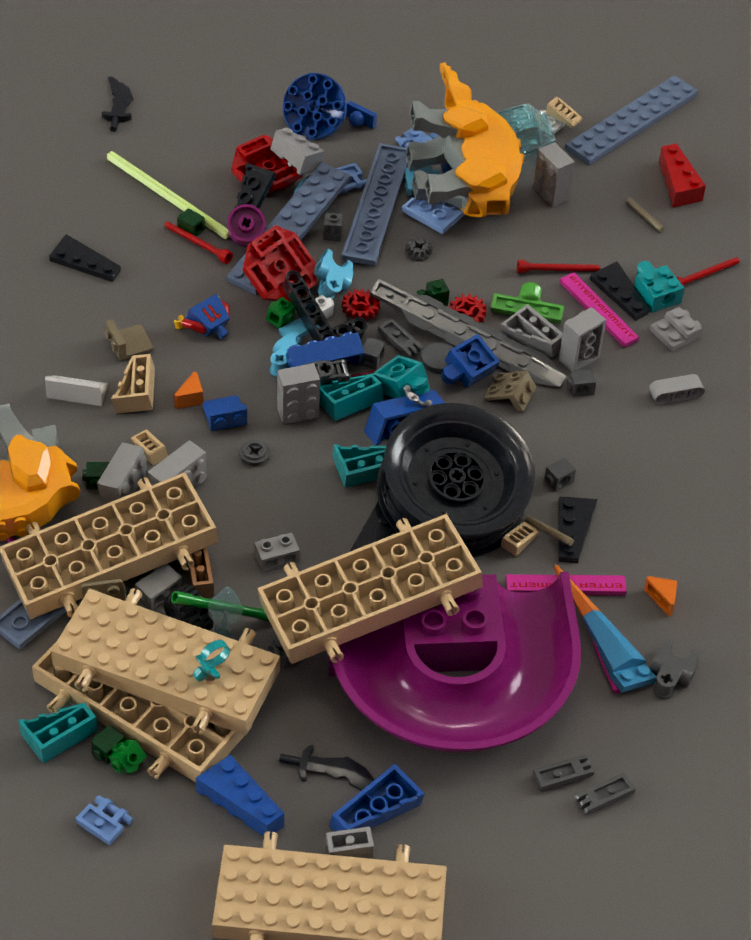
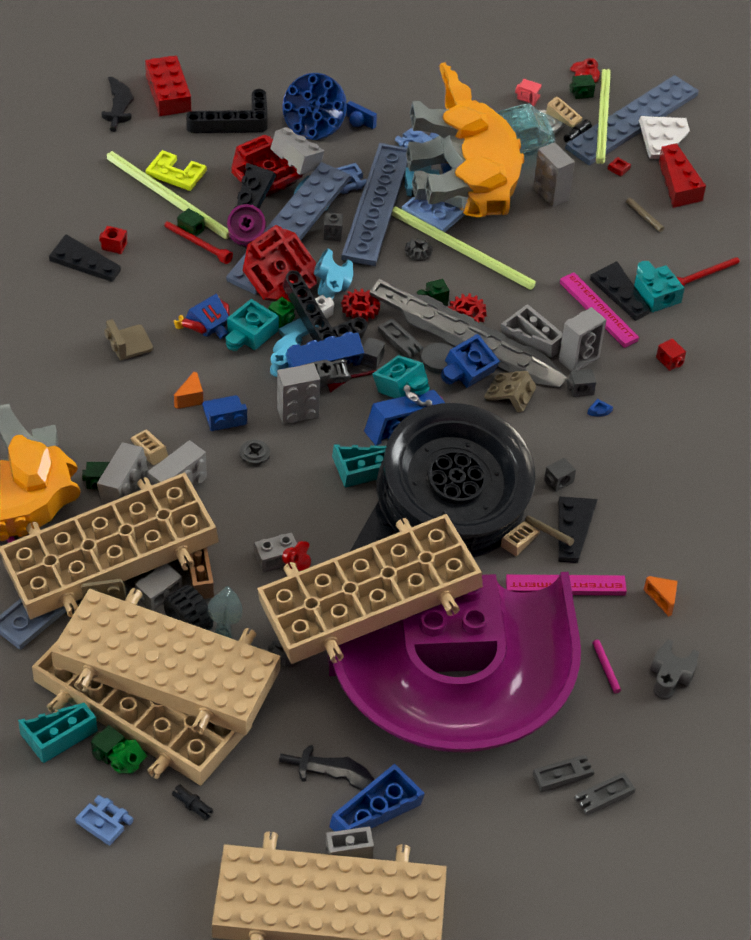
white slope [45,375,109,406] -> none
tan wedge [111,354,155,414] -> none
green piece [171,591,270,622] -> none
teal piece [193,640,230,682] -> none
blue wedge [196,755,284,837] -> none
teal wedge [319,374,383,421] -> none
bright green plate [490,282,564,324] -> none
red piece [517,260,600,274] -> none
dark azure plate [554,564,657,692] -> none
light grey plate [649,307,702,352] -> none
light grey beam [649,374,705,405] -> none
none -> red brick [99,226,128,254]
none -> red brick [145,55,192,116]
none -> neon yellow plate [145,150,207,191]
none -> black pin [172,784,214,821]
none -> black beam [186,89,267,133]
none -> teal brick [226,299,279,351]
none -> red plate [282,541,311,571]
none -> yellowish green axle [392,206,536,290]
none -> coral window [515,79,542,106]
none -> black pin [564,119,592,143]
none -> dark green brick [569,75,596,99]
none -> red plate [570,58,600,83]
none -> blue tile [587,399,613,417]
none -> yellowish green axle [596,69,611,164]
none -> red tile [607,157,631,177]
none -> white plate [639,116,690,159]
none -> red brick [656,338,686,371]

